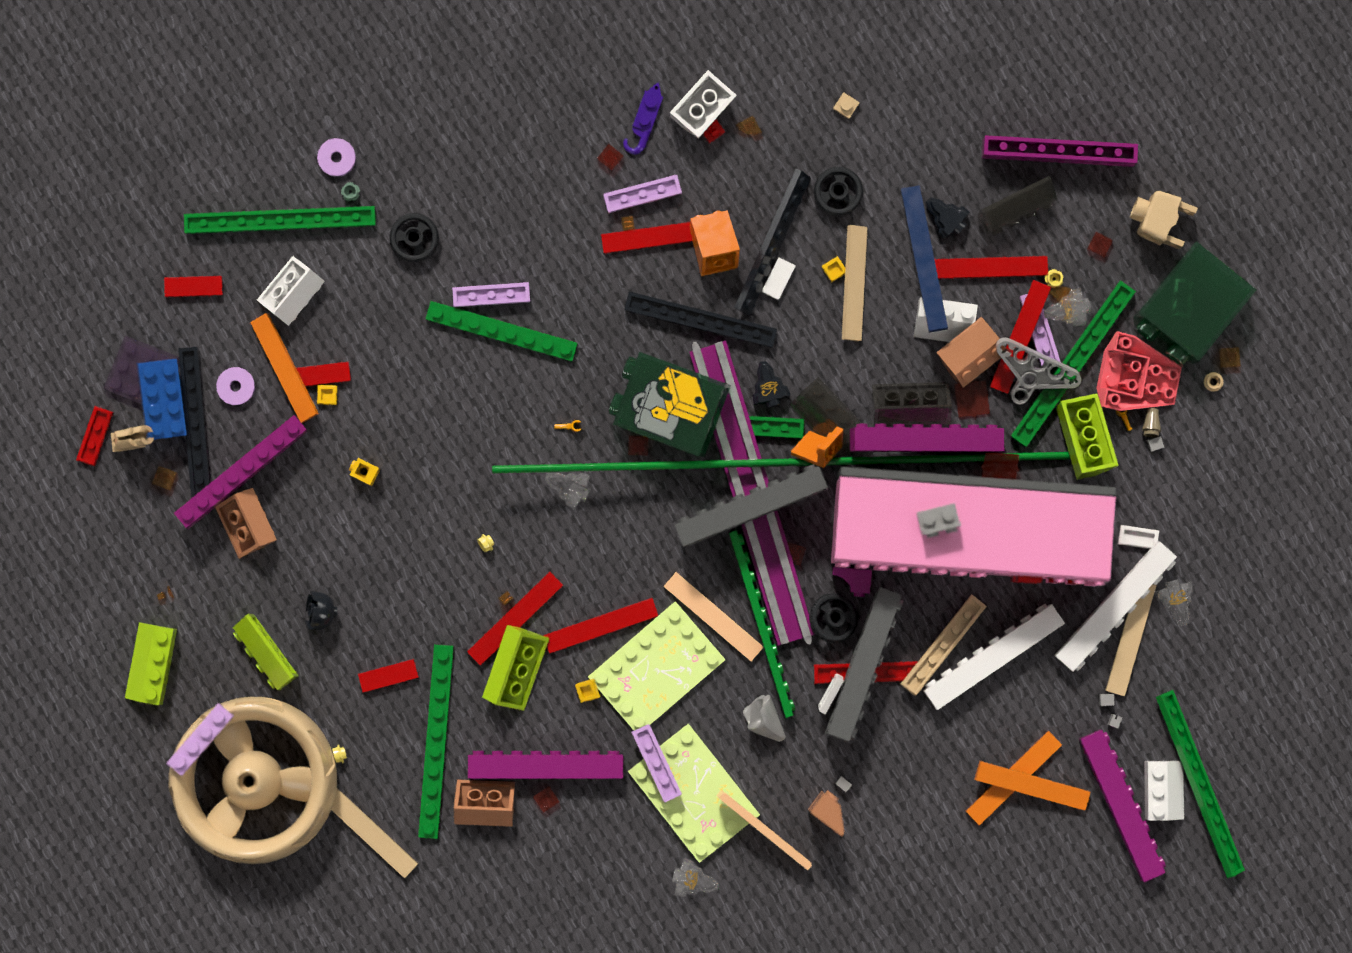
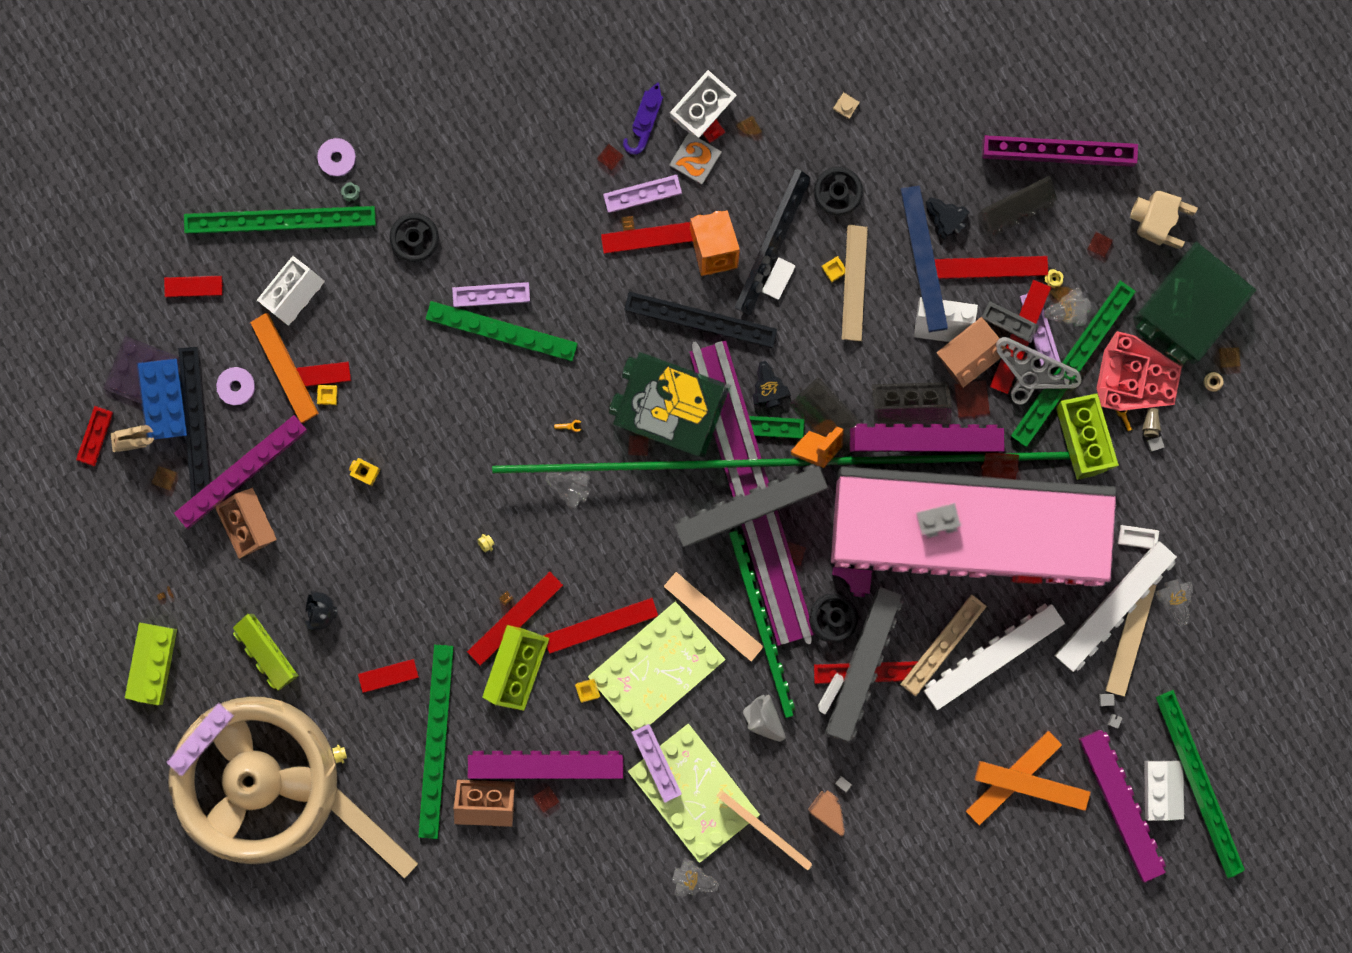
none -> tile [669,133,721,185]
none -> dark grey tile [982,301,1039,343]

